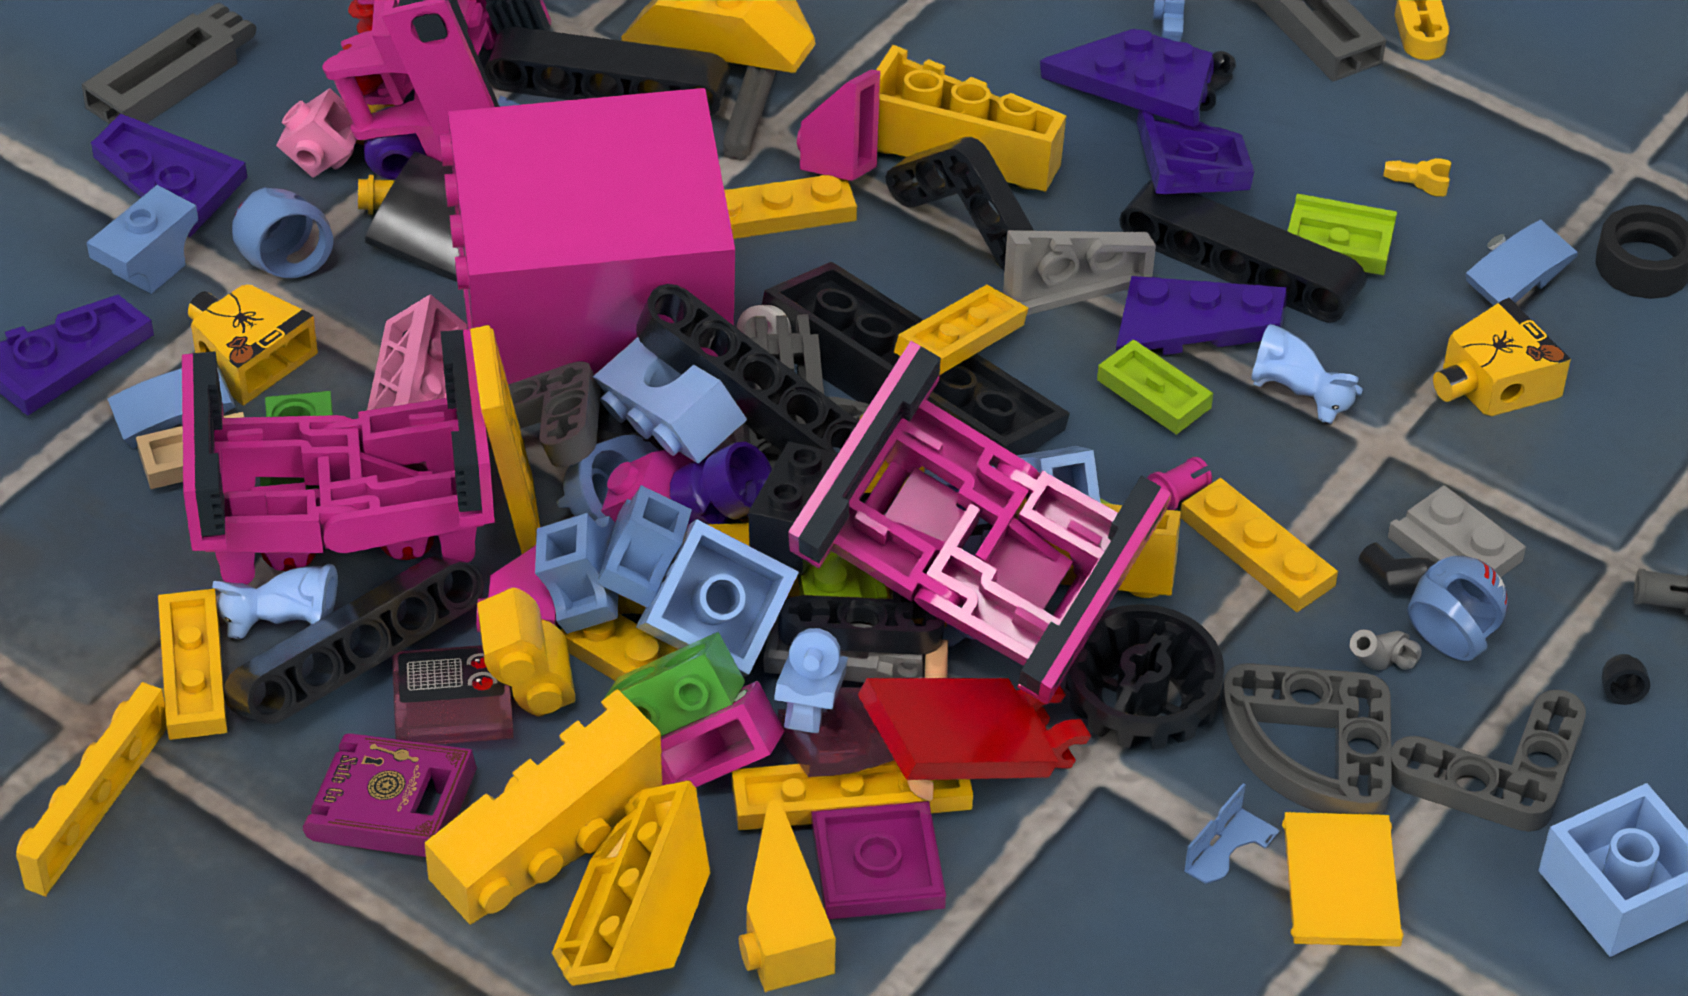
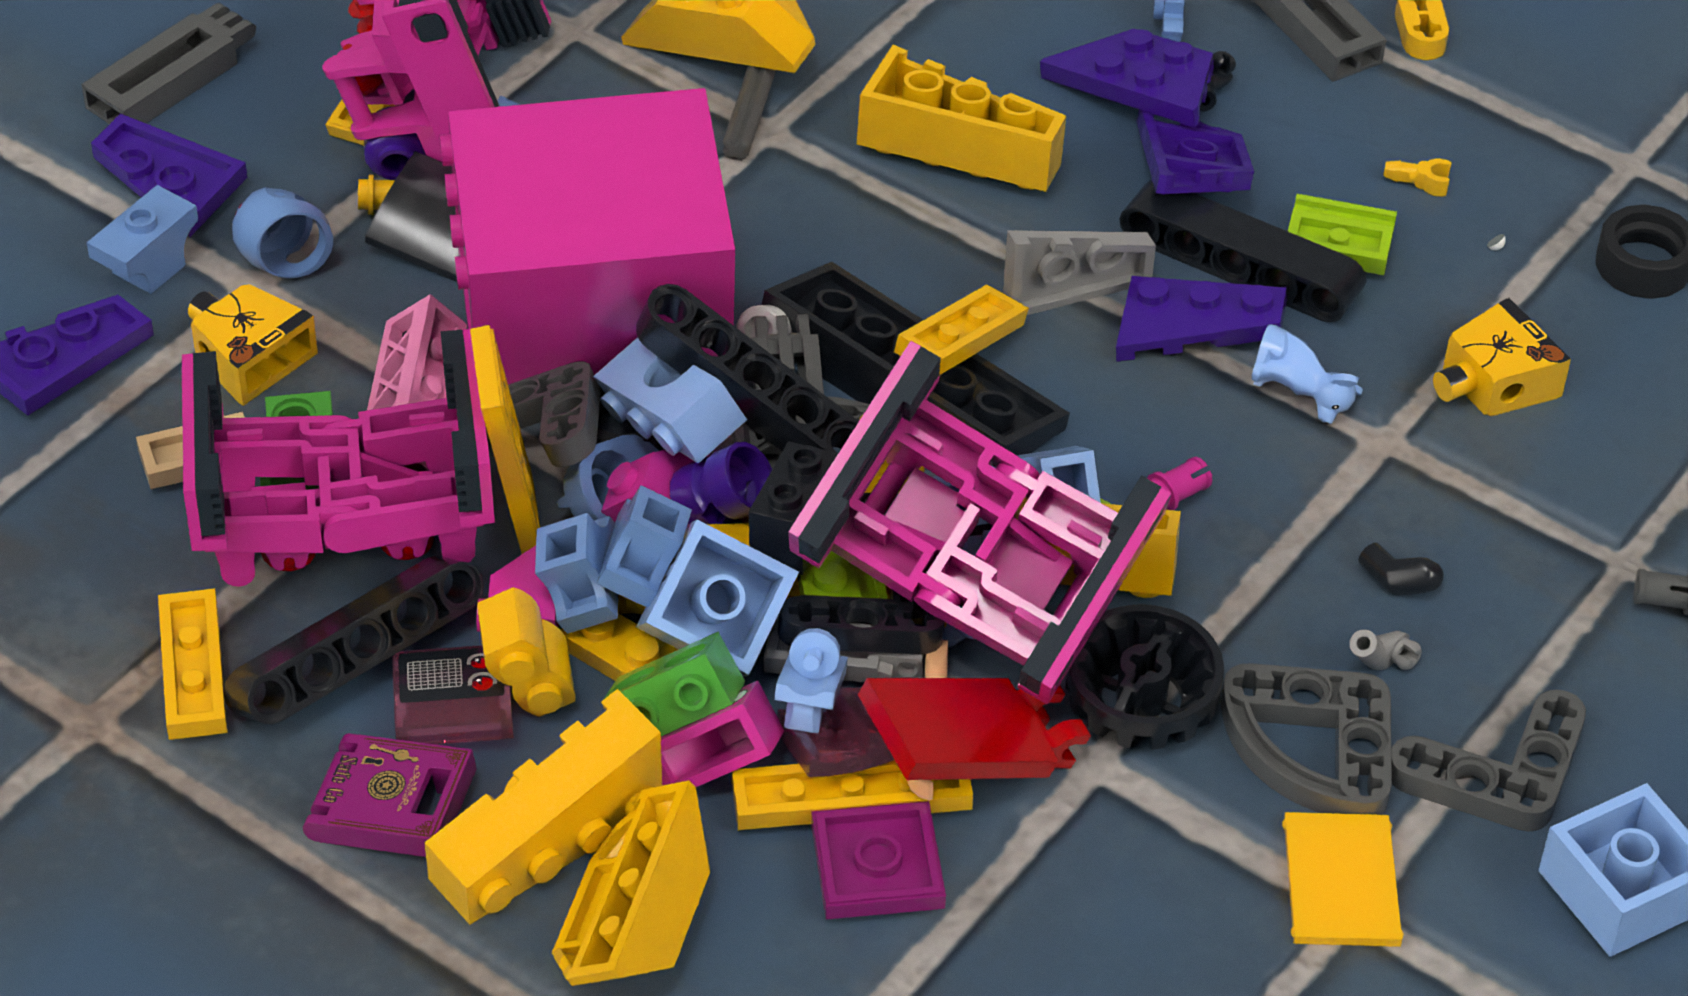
yellow plate [16,682,167,897] -> none
medium blue slope [108,364,236,449] -> none
light blue animal [212,563,338,640] -> none
bright pink brick [276,88,357,178] -> none
black beam [485,27,730,116] -> none
yellow plate [724,175,857,239] -> none
yellow slope [739,798,836,992] -> none
dark pink slope [797,69,880,181] -> none
black beam [886,137,1034,270] -> none
lime plate [1097,339,1213,435] -> none
yellow plate [1180,477,1338,612] -> none
medium blue piece [1184,783,1280,884] -> none
light grey plate [1388,485,1526,577] -> none
medium blue helmet [1407,555,1508,661] -> none
medium blue slope [1466,220,1578,306] -> none
black hinge [1602,654,1650,705] -> none

